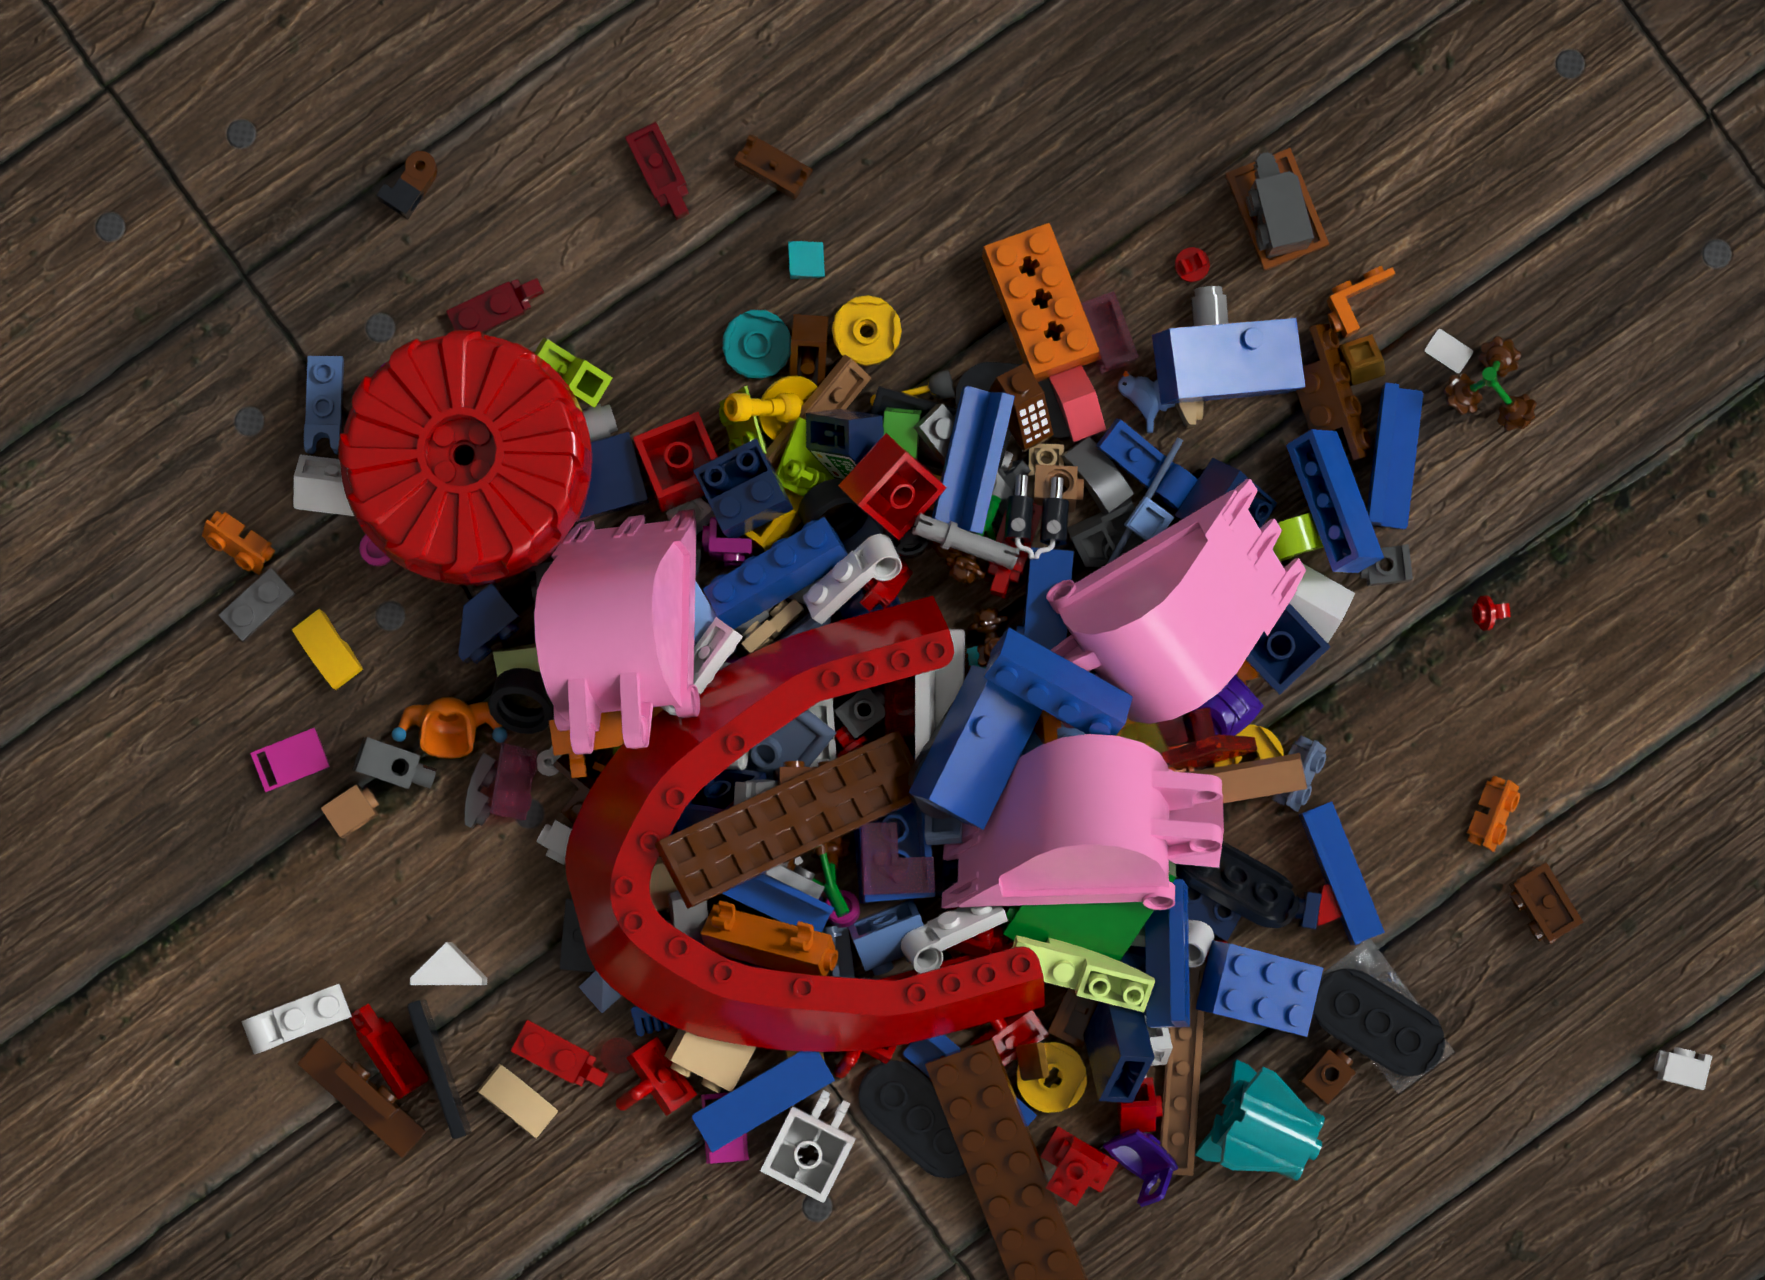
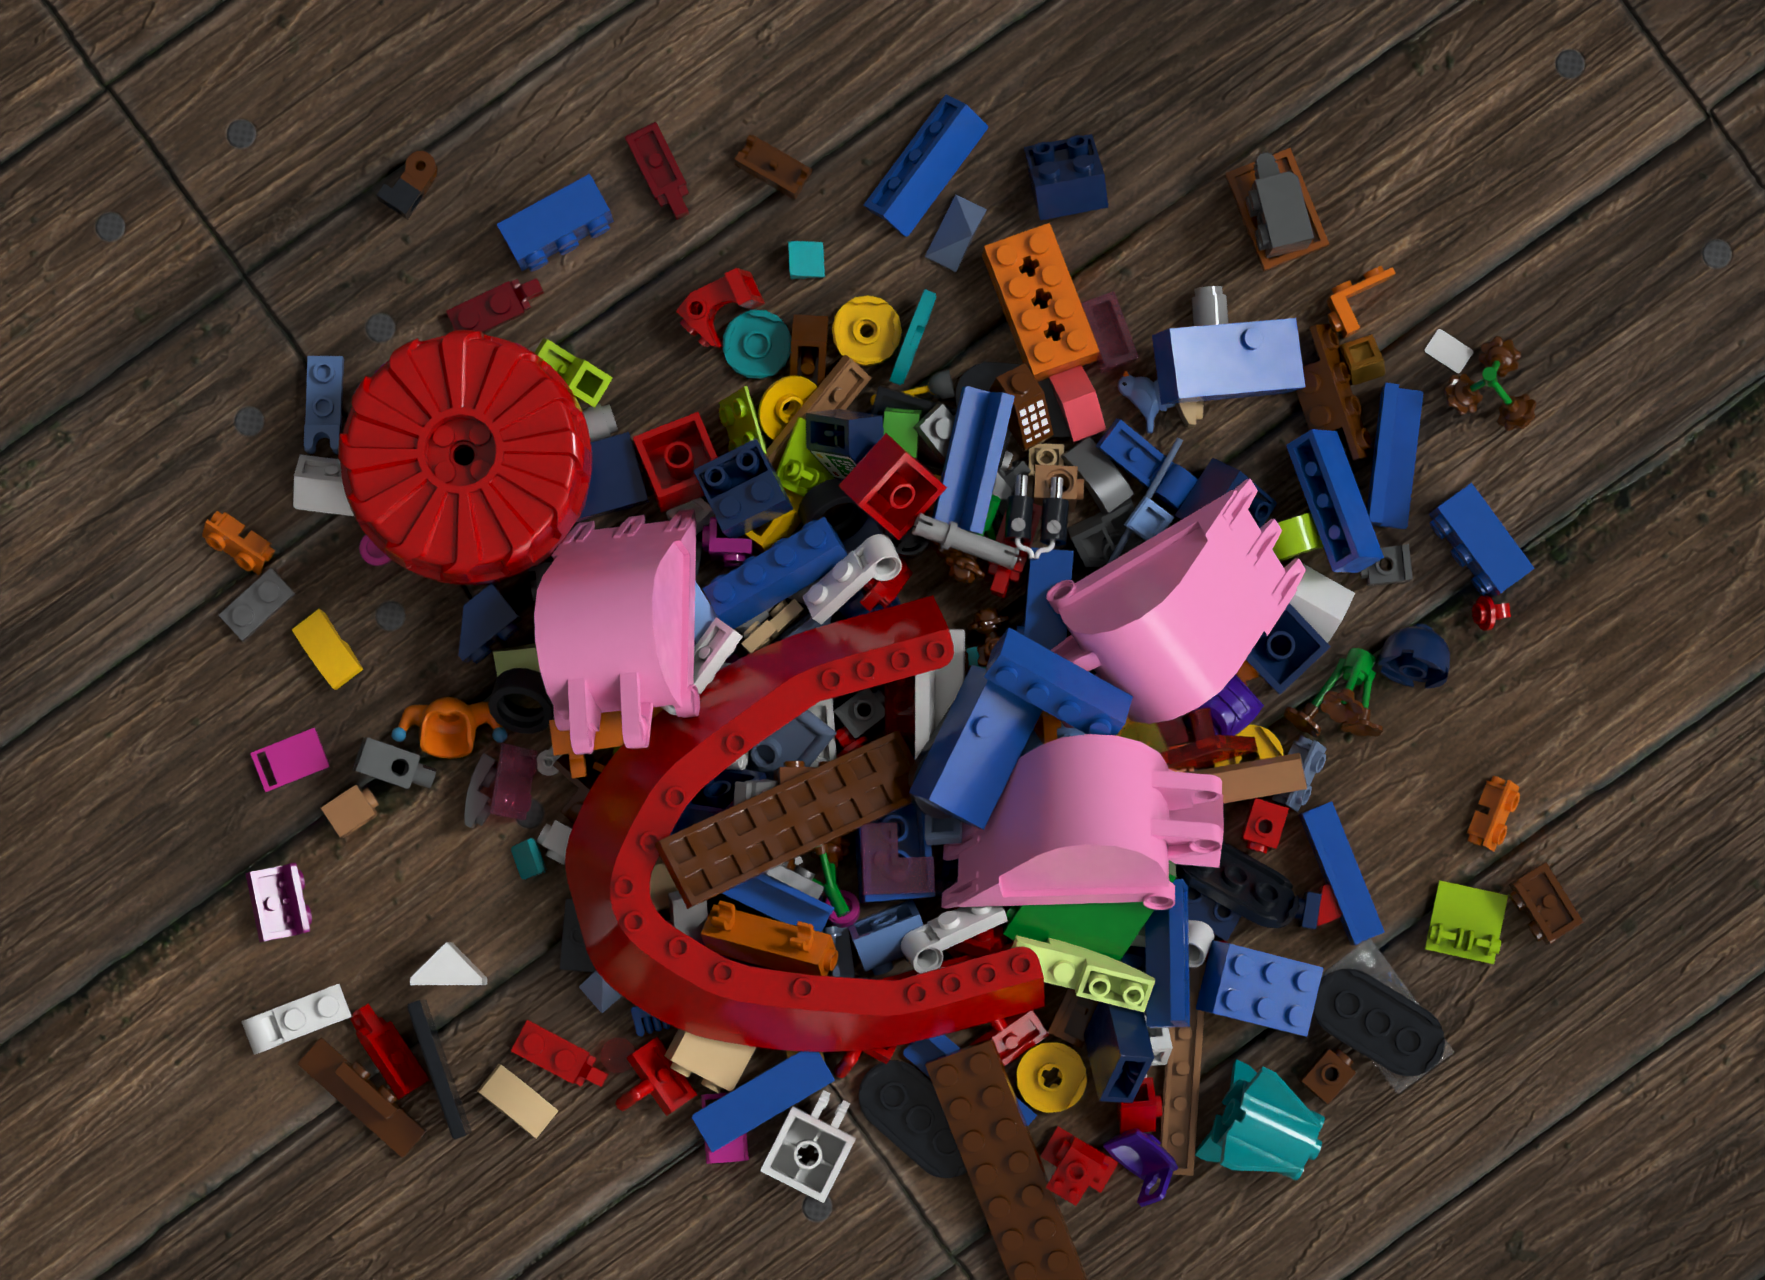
yellow piece [724,393,802,422] -> none
pearl gold slope [1016,1042,1050,1081] -> none
red plate [1175,247,1210,283] -> none
white brick [1654,1047,1712,1090] -> none
none -> bracket [245,862,312,943]
none -> blue brick [497,174,614,272]
none -> teal slope [511,838,547,879]
none -> red tile [676,268,765,348]
none -> blue panel [863,94,988,237]
none -> teal tile [890,289,937,385]
none -> sand blue slope [925,195,987,272]
none -> dark blue slope [1024,134,1108,221]
none -> red brick [1240,798,1289,854]
none -> plant [1284,648,1383,738]
none -> dark blue cylinder [1379,624,1450,688]
none -> lime hinge [1425,880,1508,964]
none -> blue brick [1429,483,1535,599]

